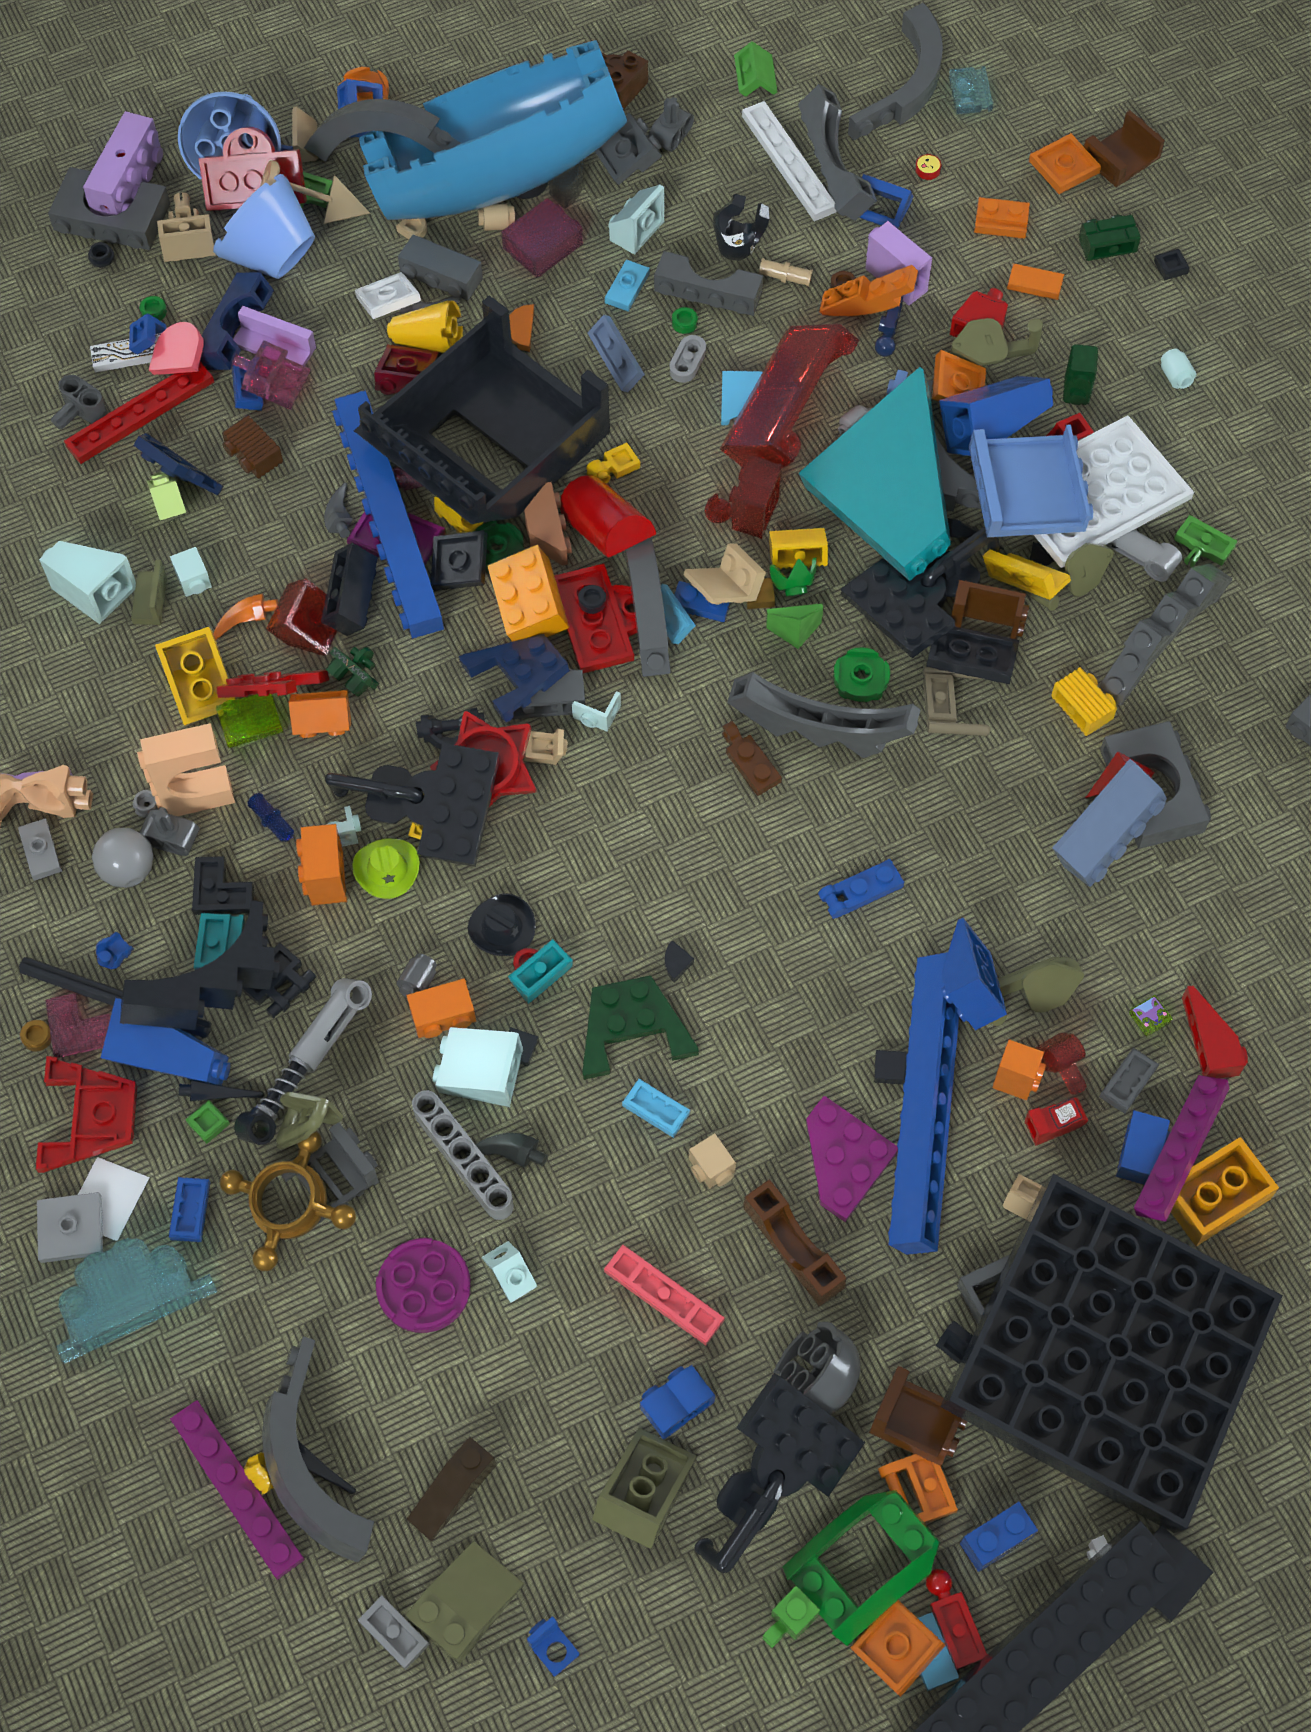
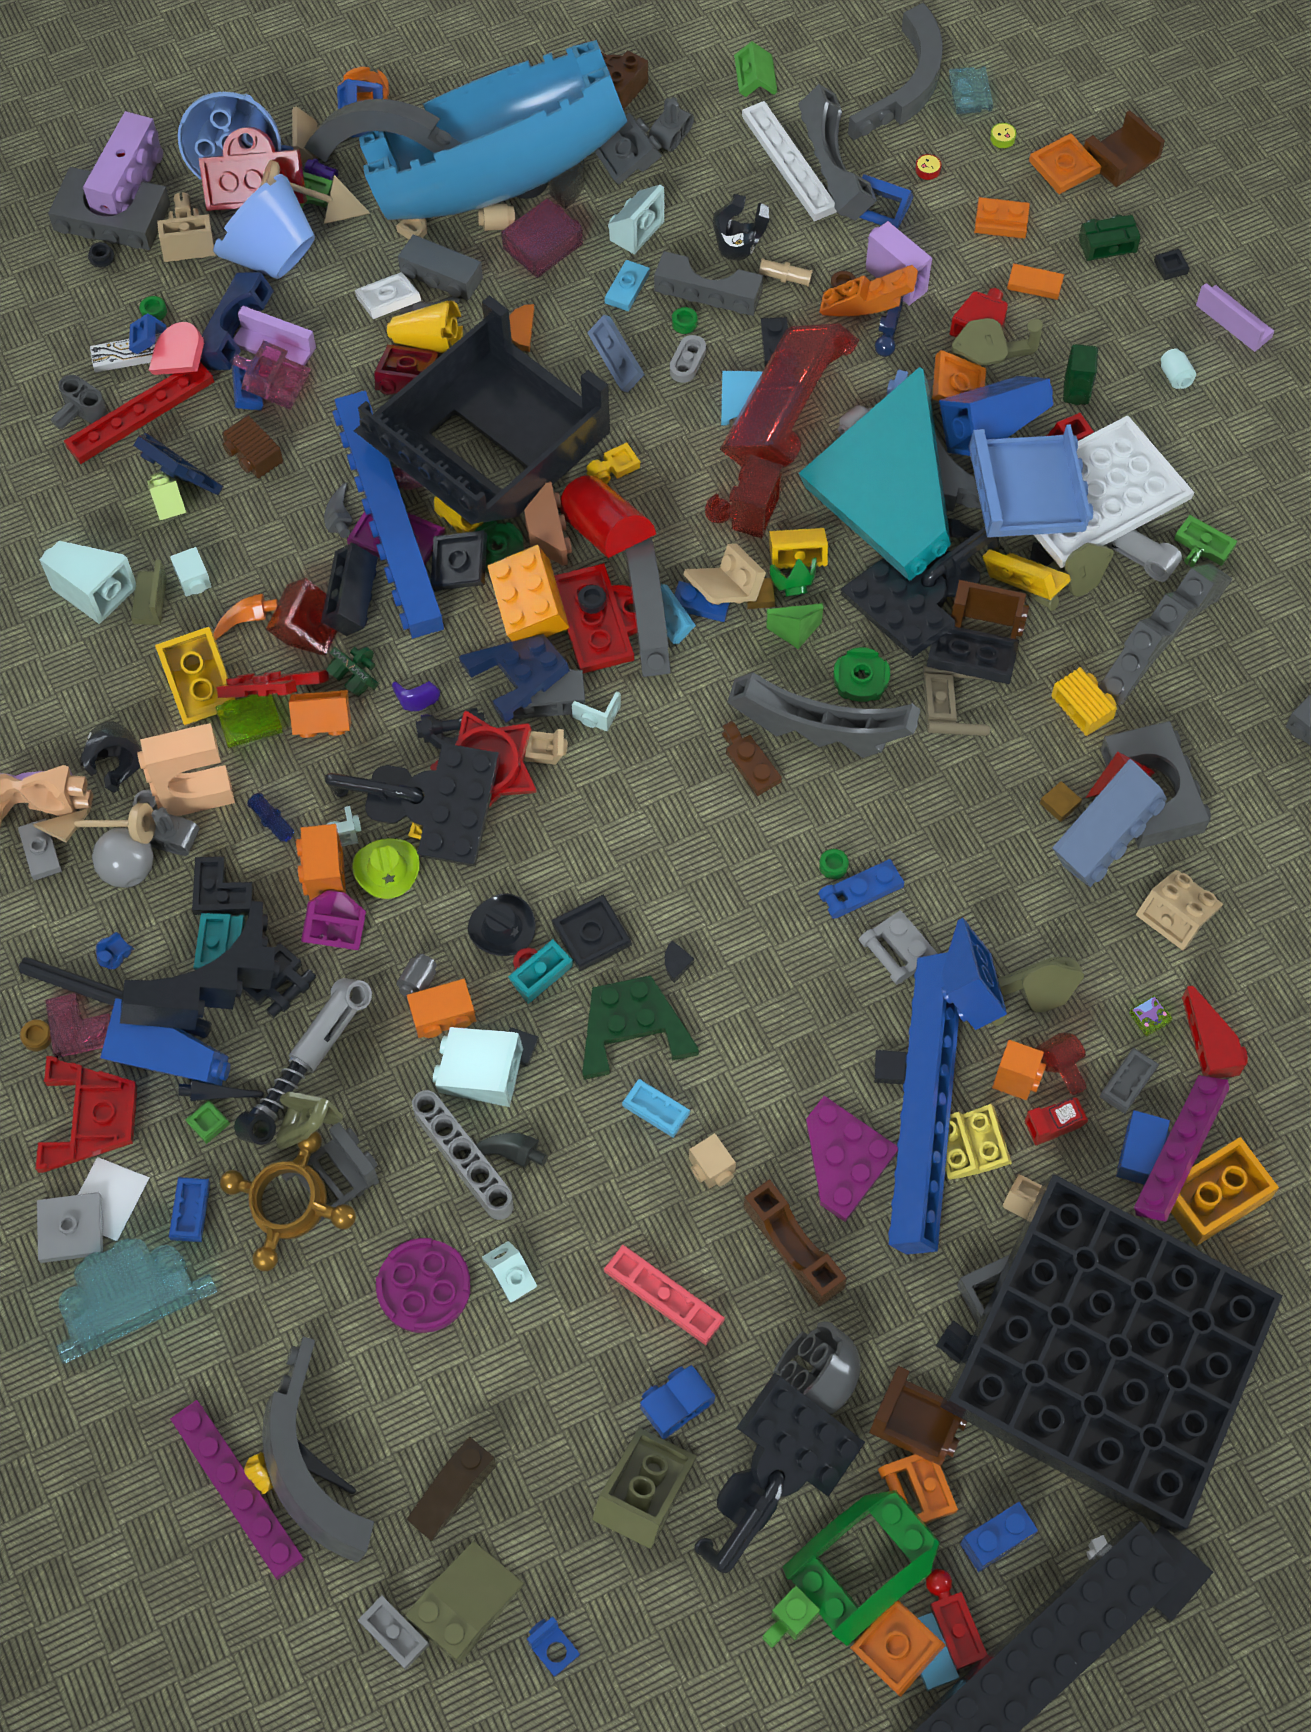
none -> tan piece [33,803,156,844]
none -> black piece [80,721,142,793]
none -> magenta slope [301,890,366,950]
none -> dark purple pin [304,158,338,181]
none -> dark purple hair [392,681,440,712]
none -> black plate [551,894,632,972]
none -> black plate [760,317,791,367]
none -> green tile [819,849,849,879]
none -> light grey plate [859,910,938,985]
none -> light yellow slope [945,1104,1012,1180]
none -> tile [990,123,1016,148]
none -> pearl gold tile [1040,781,1082,822]
none -> tan bracket [1136,870,1223,950]
none -> lavender panel [1196,284,1274,352]

